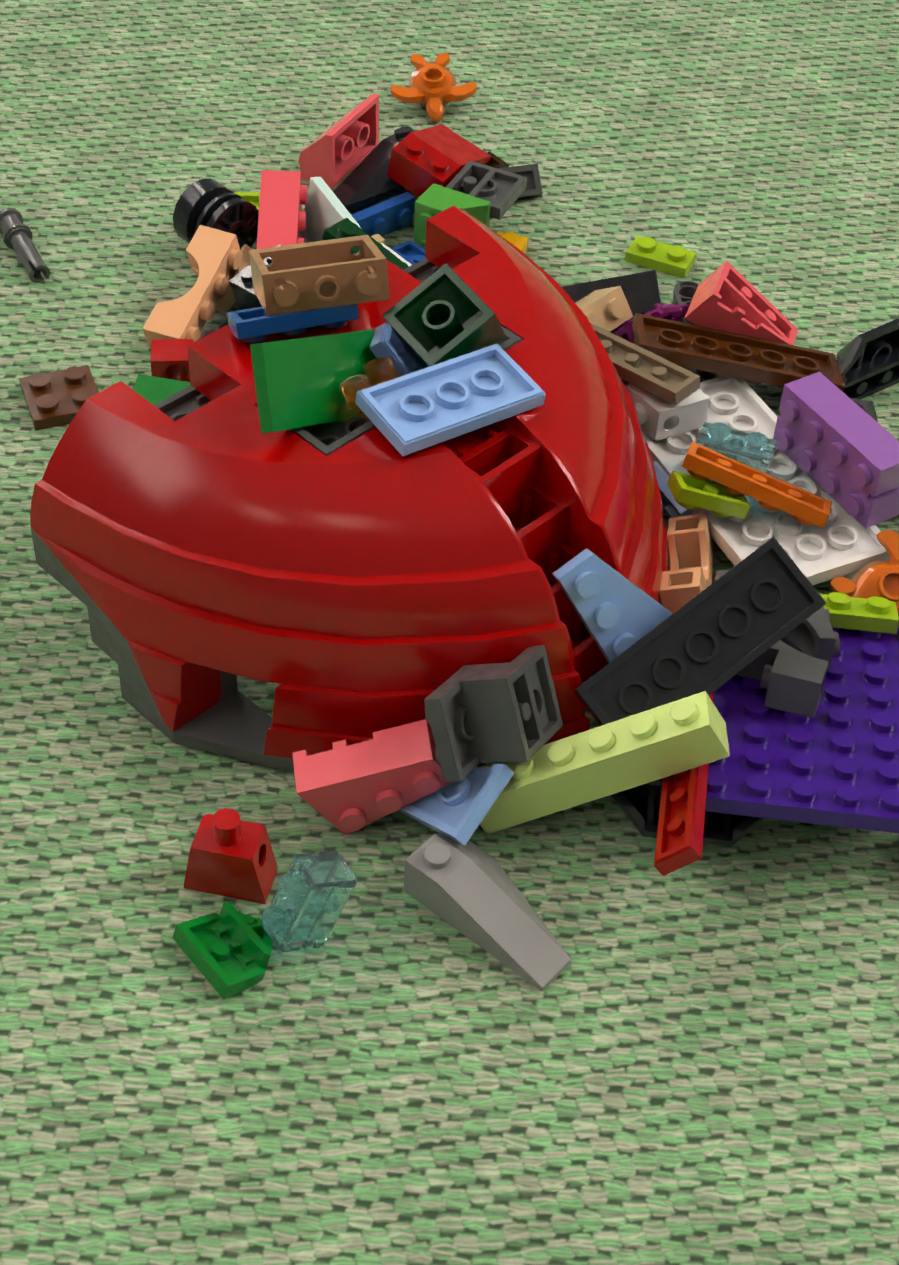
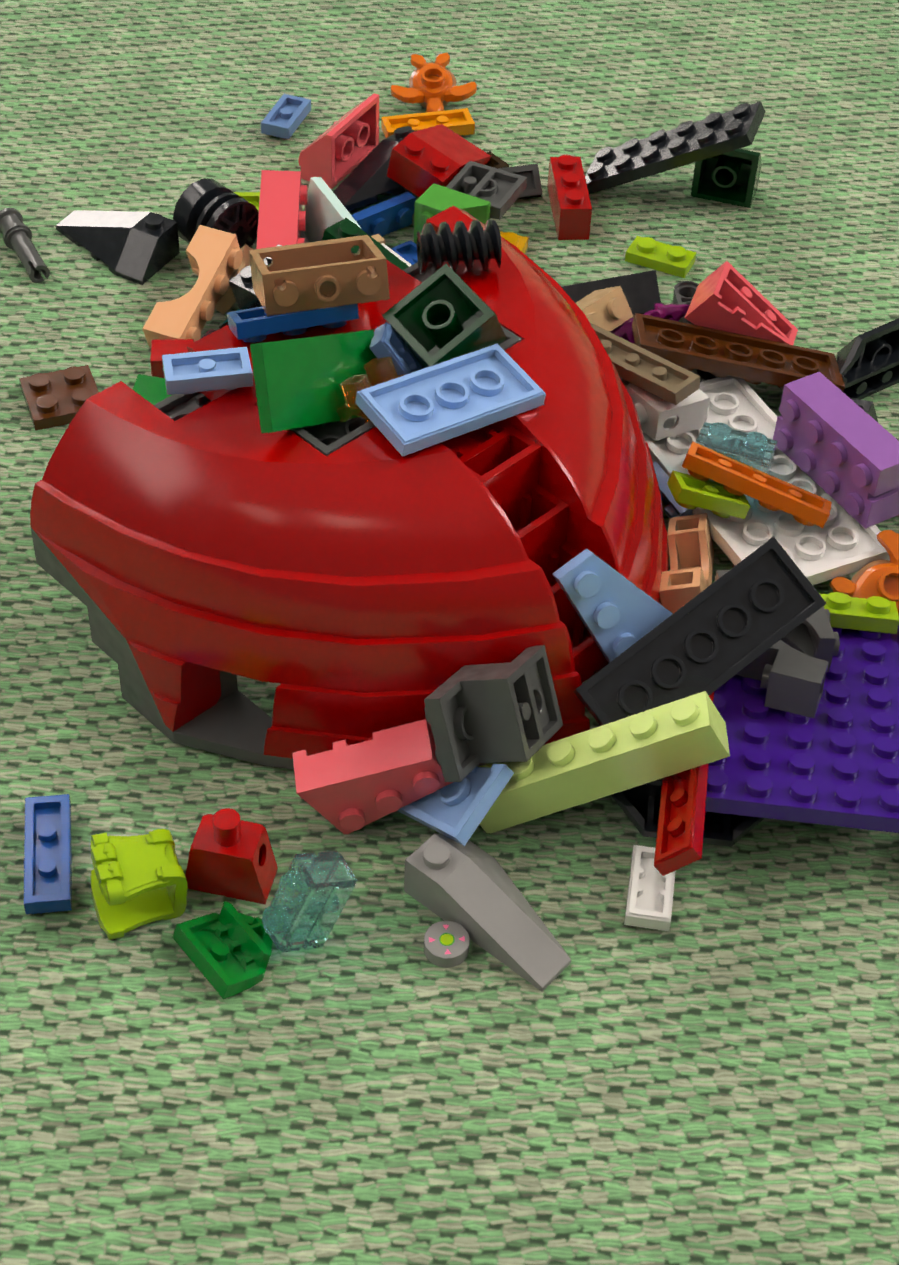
none -> plate [24,794,72,914]
none -> black wedge [56,210,180,285]
none -> lime piece [90,829,188,940]
none -> light blue plate [162,347,253,395]
none -> medium blue plate [261,94,311,139]
none -> light orange plate [381,108,475,138]
none -> black piece [417,219,502,275]
none -> light grey tile [424,921,470,968]
none -> red brick [547,155,592,240]
none -> black plate [585,101,765,194]
none -> white plate [624,845,676,931]
none -> dark green slope [691,149,762,208]

